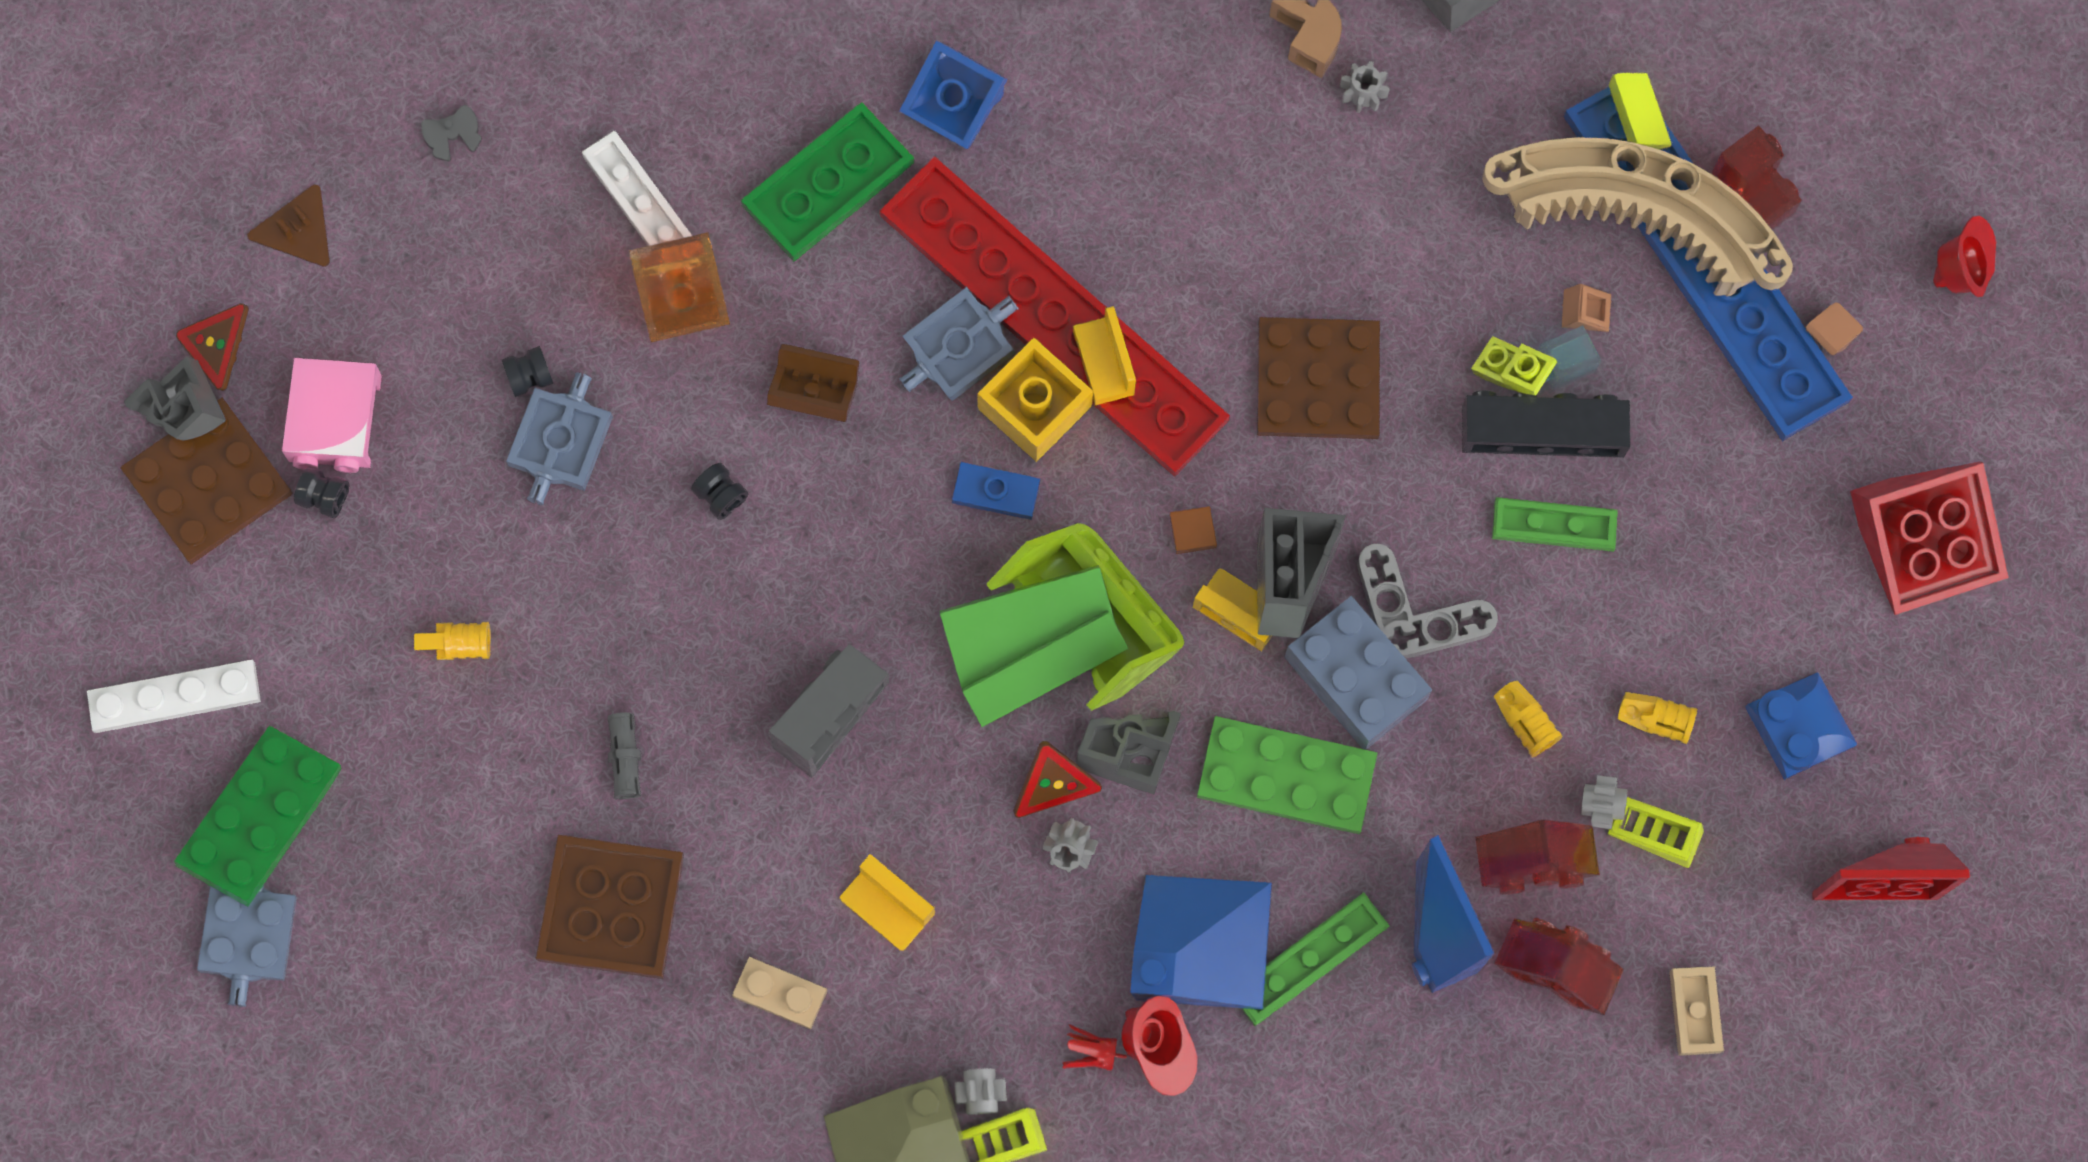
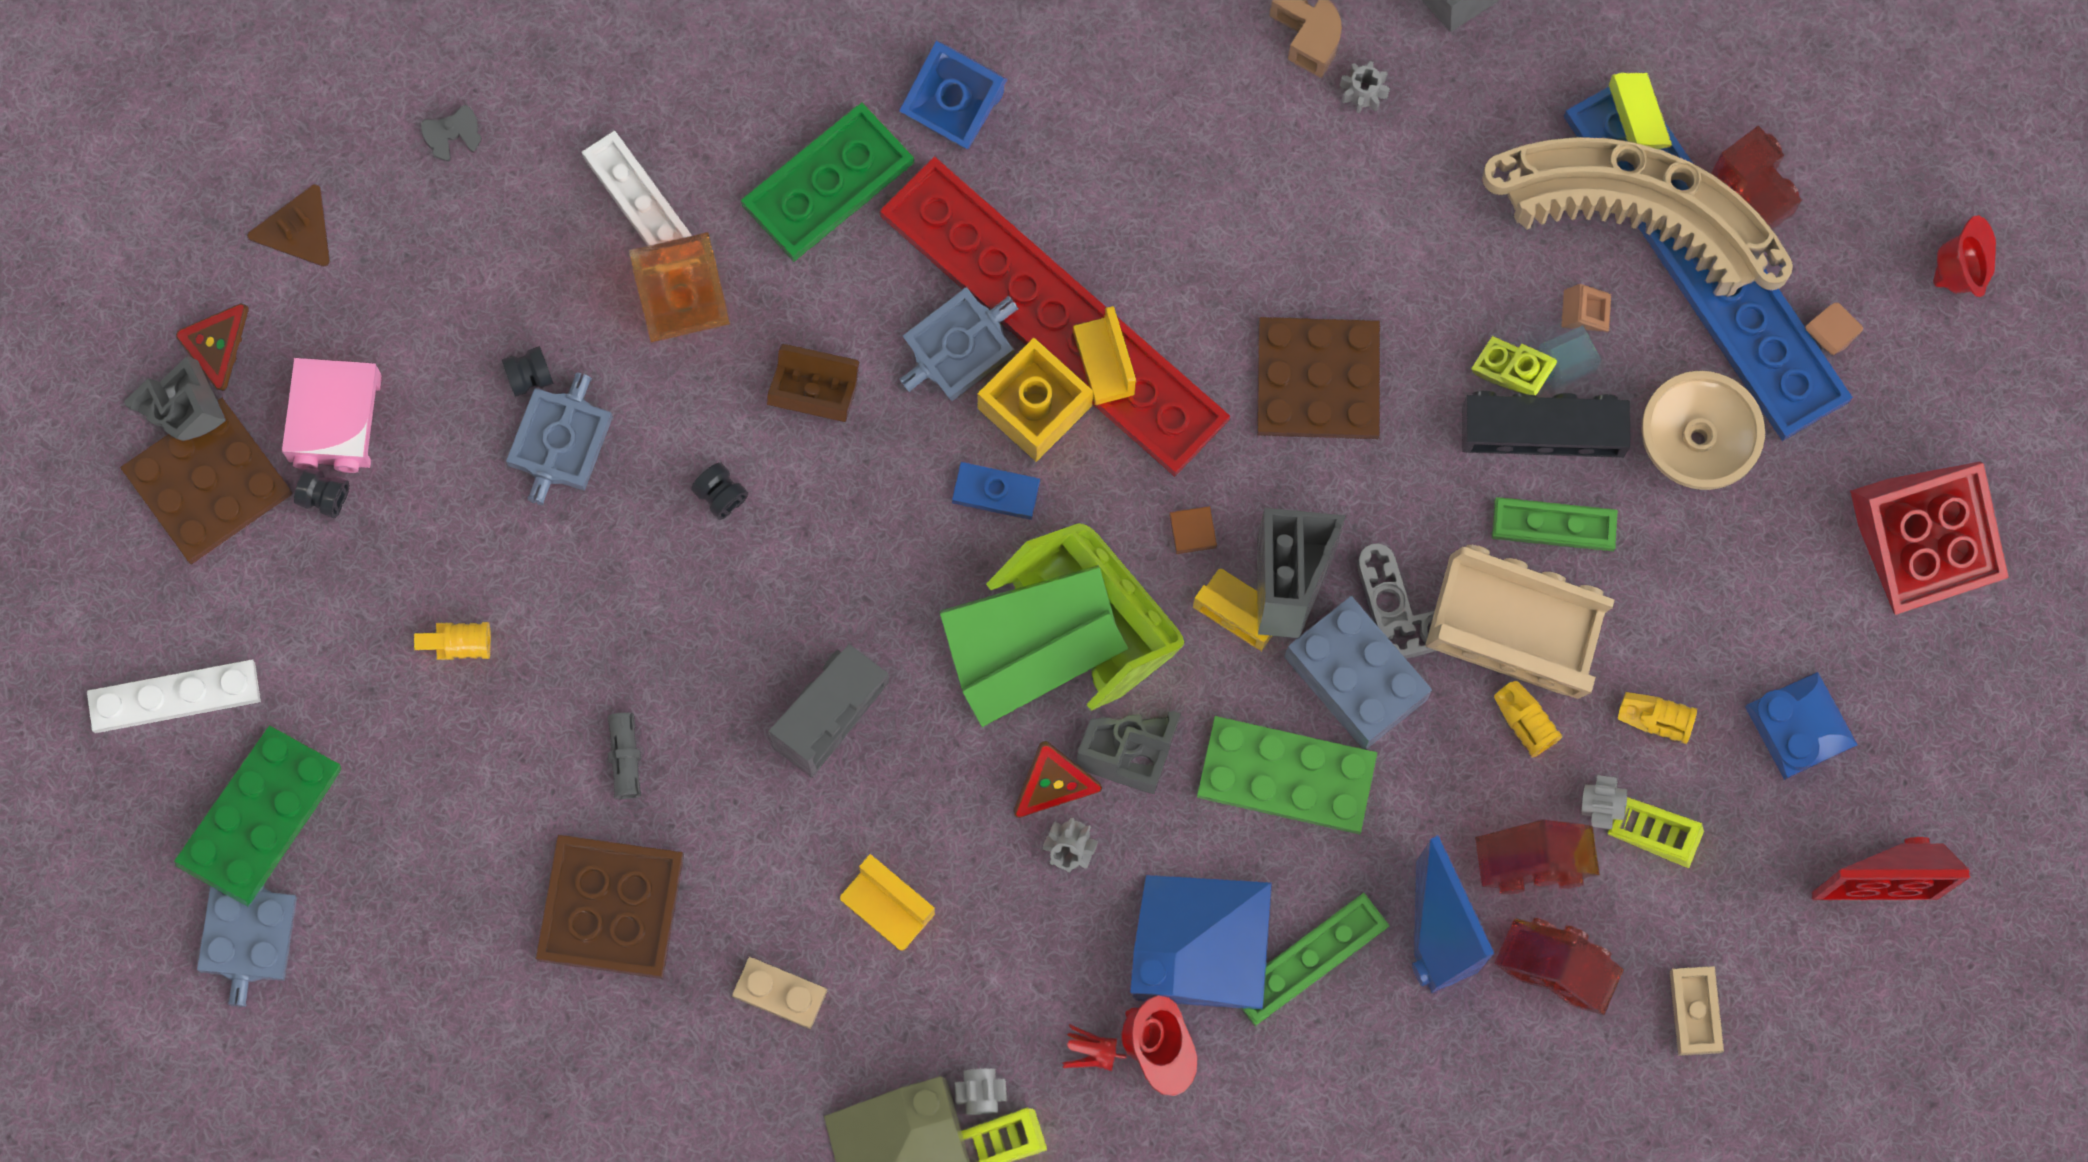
none -> tan panel [1425,545,1615,699]
none -> tan dish [1641,371,1765,490]

